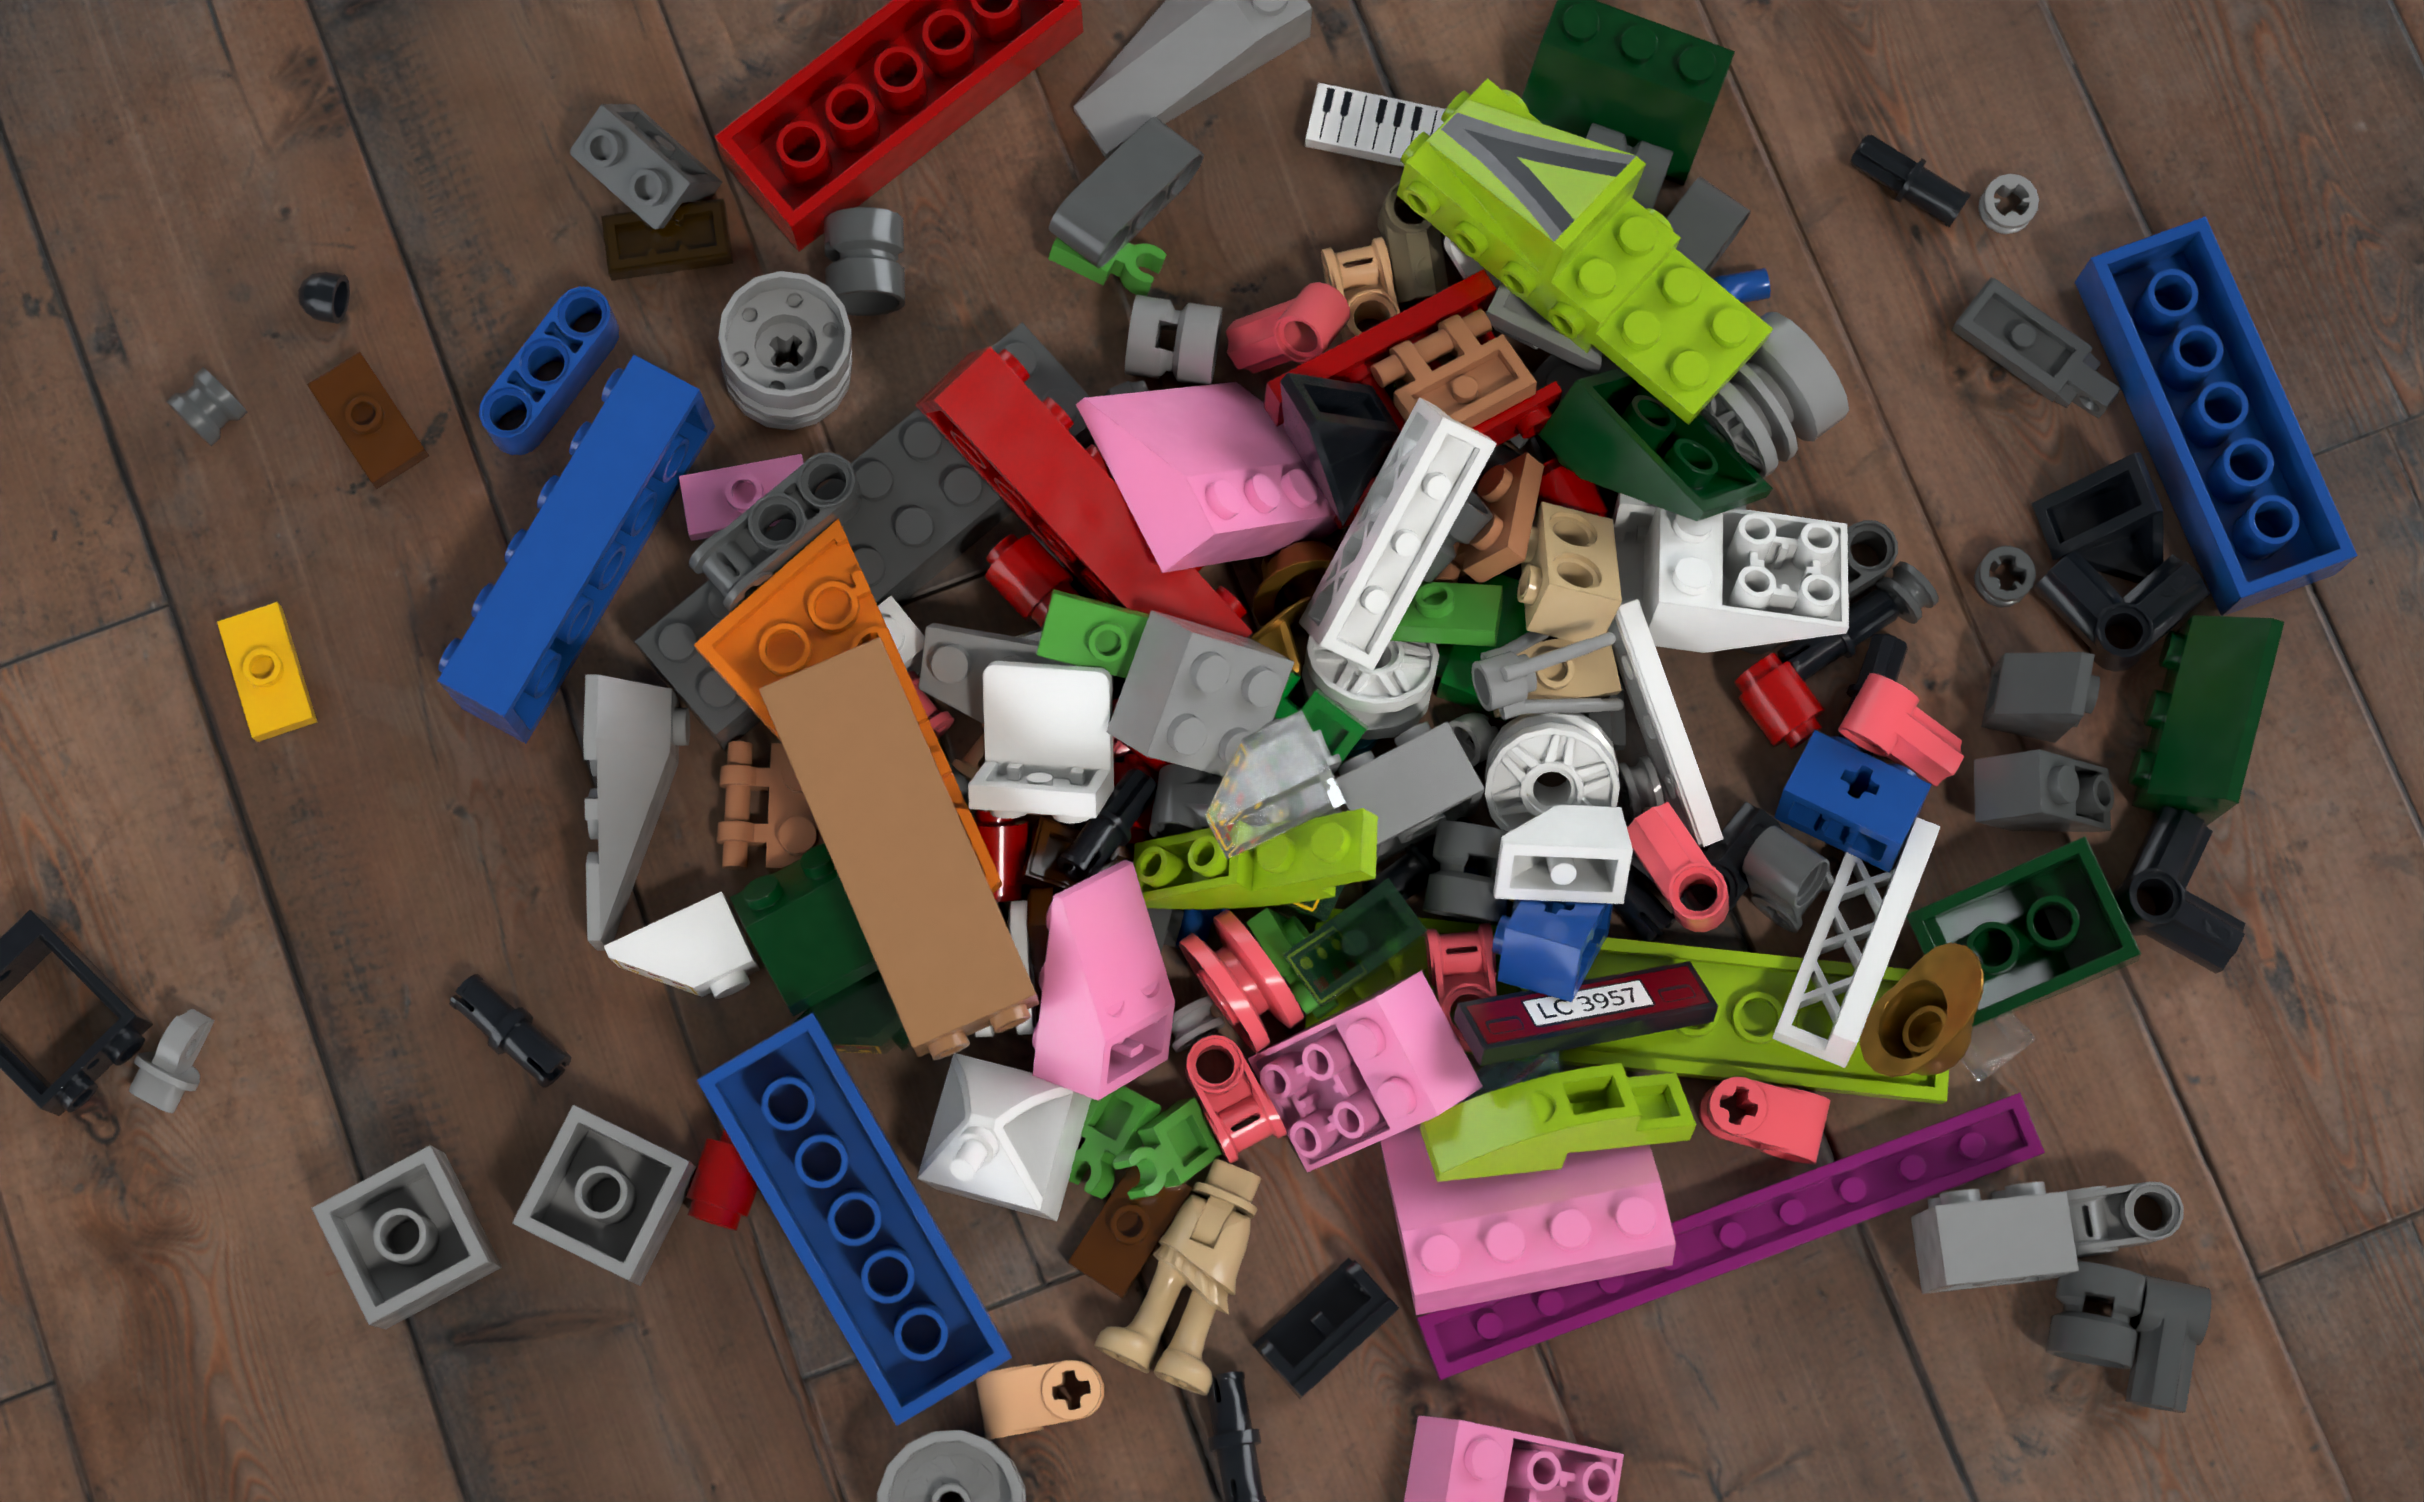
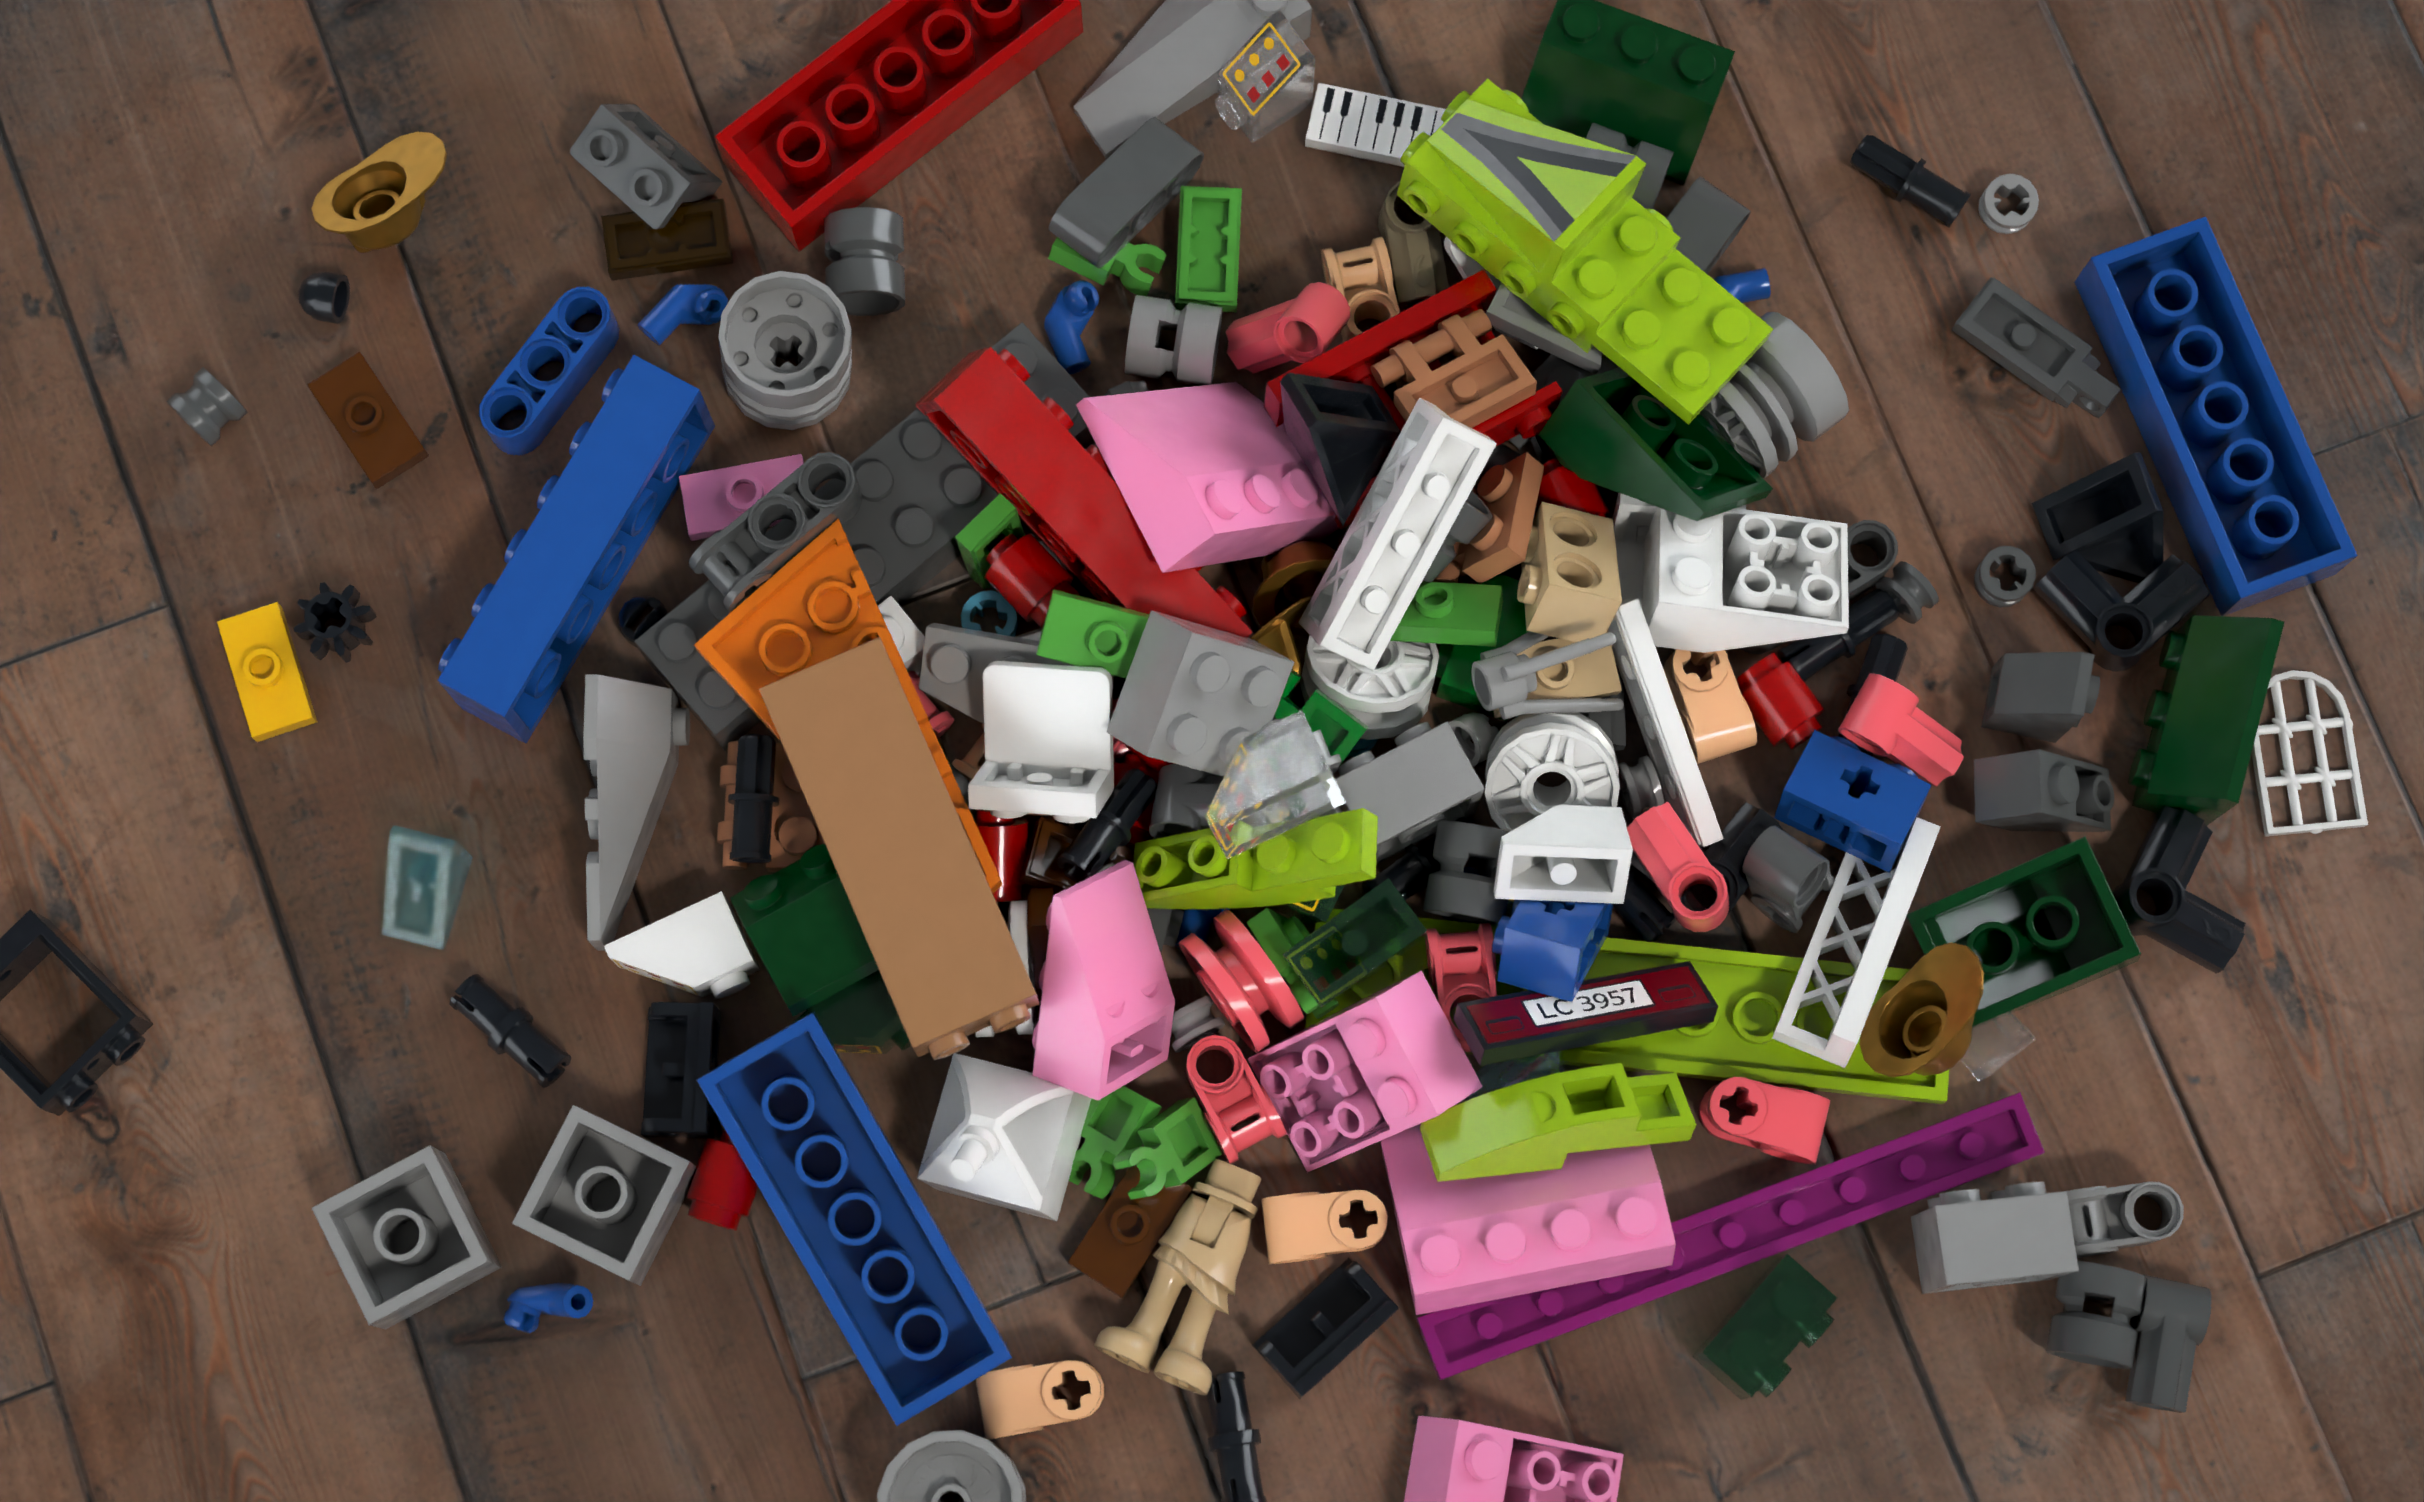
light grey piece [128,1009,215,1113] -> none
none -> black gear [293,582,377,663]
none -> pearl gold piece [312,132,447,253]
none -> clear light blue slope [382,825,473,950]
none -> blue arm [504,1283,593,1333]
none -> black hinge [618,596,668,647]
none -> blue arm [637,284,729,346]
none -> black hinge [641,1002,721,1139]
none -> black axle [728,734,780,863]
none -> bright green plate [955,493,1025,590]
none -> medium azure bush [961,590,1018,637]
none -> blue arm [1044,280,1099,375]
none -> bright green plate [1175,186,1242,312]
none -> clear slope [1215,10,1315,143]
none -> light nougat piece [1261,1190,1388,1264]
none -> light nougat piece [1663,649,1757,764]
none -> clear green brick [1692,1254,1837,1400]
none -> white window [2251,670,2368,837]

